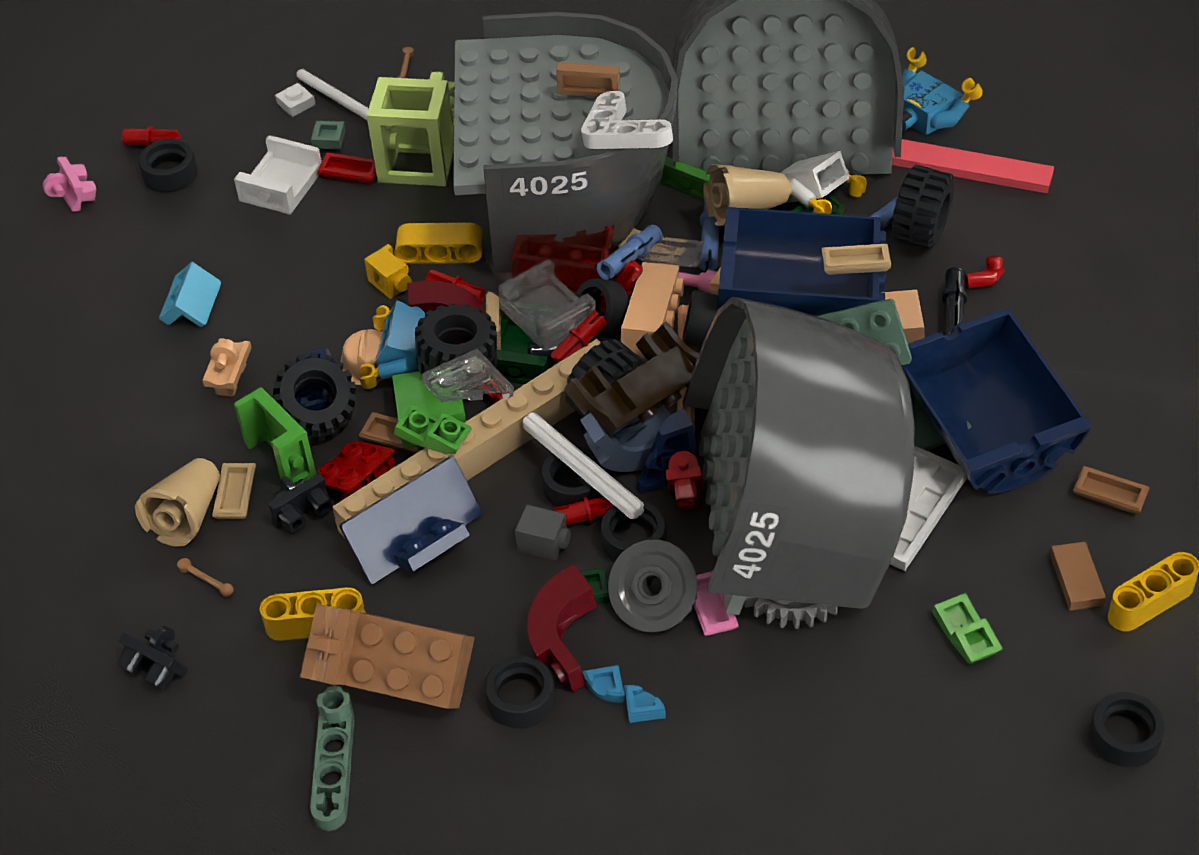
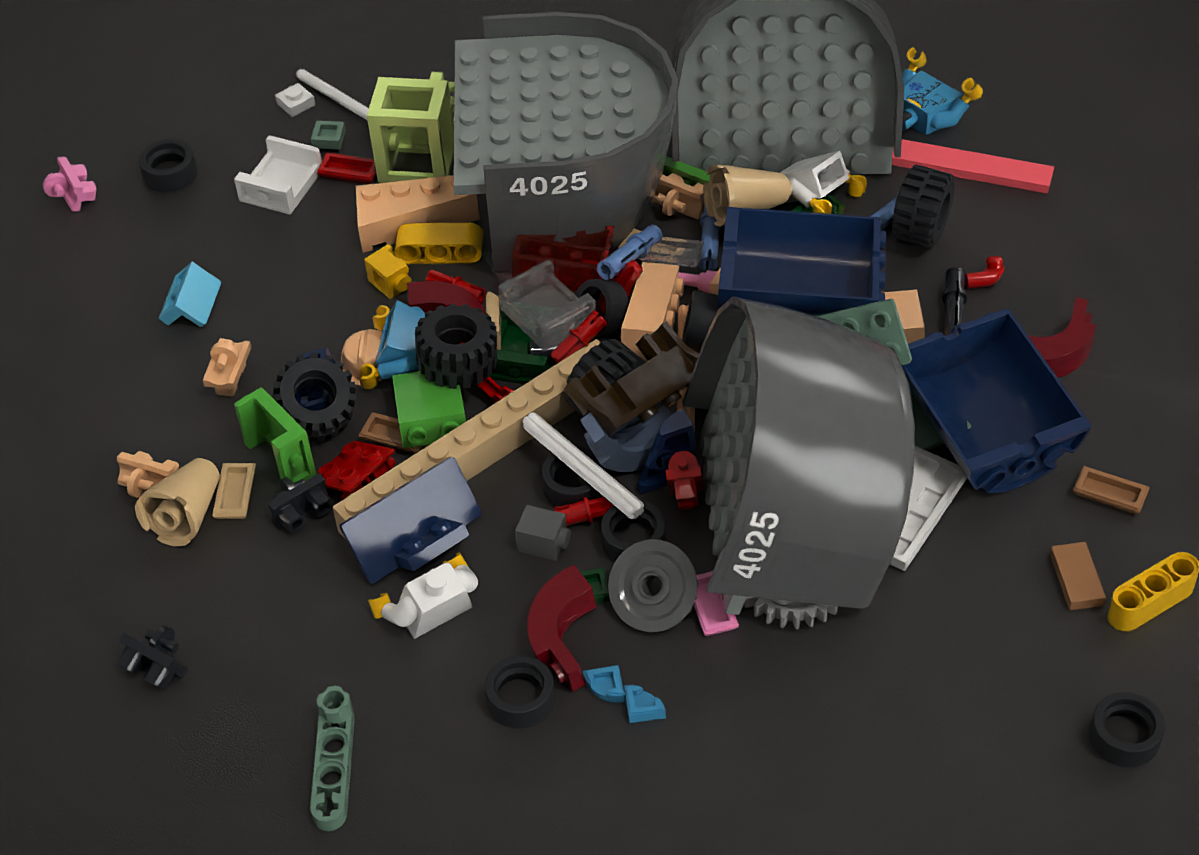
red axle [122,126,181,147] -> none
medium nougat hinge [177,558,234,597] -> none
yellow beam [259,588,365,641] -> none
medium nougat hinge [300,604,475,709] -> none
bright green slope [394,404,472,454] -> none
medium nougat hinge [397,47,414,78] -> none
clear wing [422,349,514,402] -> none
medium nougat tile [556,62,620,97] -> none
white beam [581,91,673,149] -> none
tan tile [822,244,891,275] -> none
bright green slope [932,593,1003,665] -> none
none -> light nougat hips [117,451,179,498]
none -> light nougat wedge [356,175,480,253]
none -> white torso [368,552,478,639]
none -> light nougat hips [652,173,704,220]
none -> dark red arch [1028,297,1097,378]

